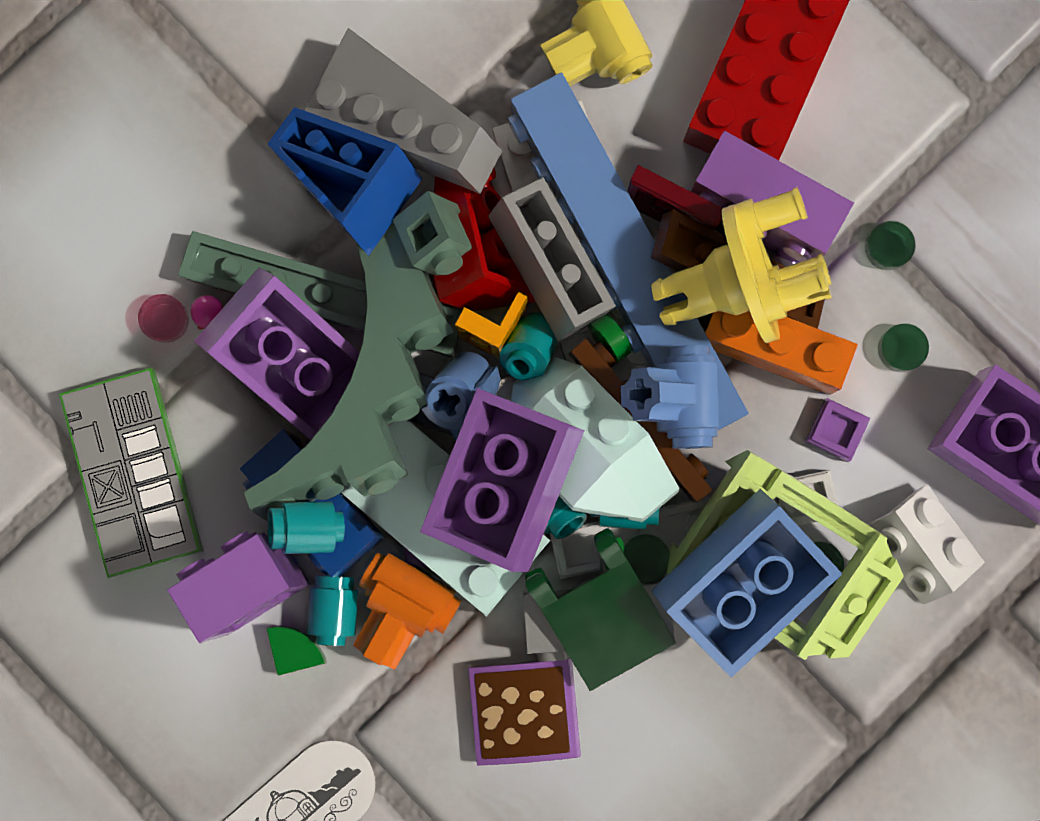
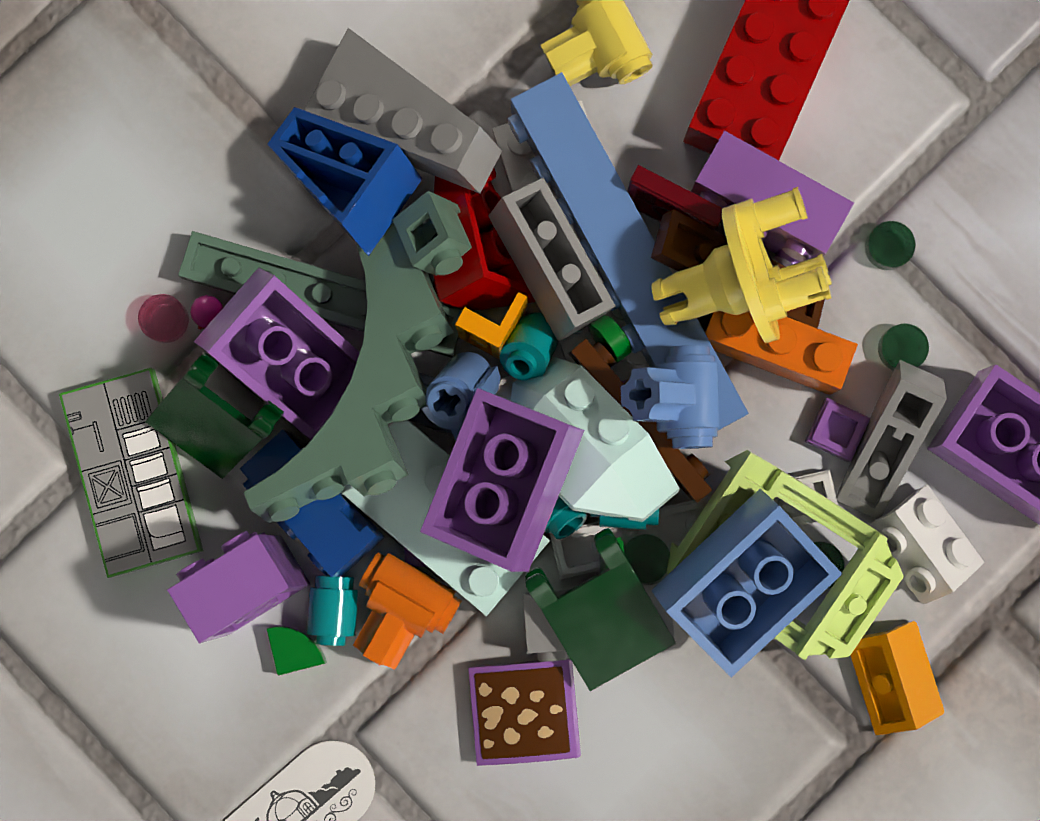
teal brick [267,502,345,554] -> none
none -> dark green flag [145,351,284,479]
none -> light grey slope [836,360,947,519]
none -> light orange panel [850,621,944,736]

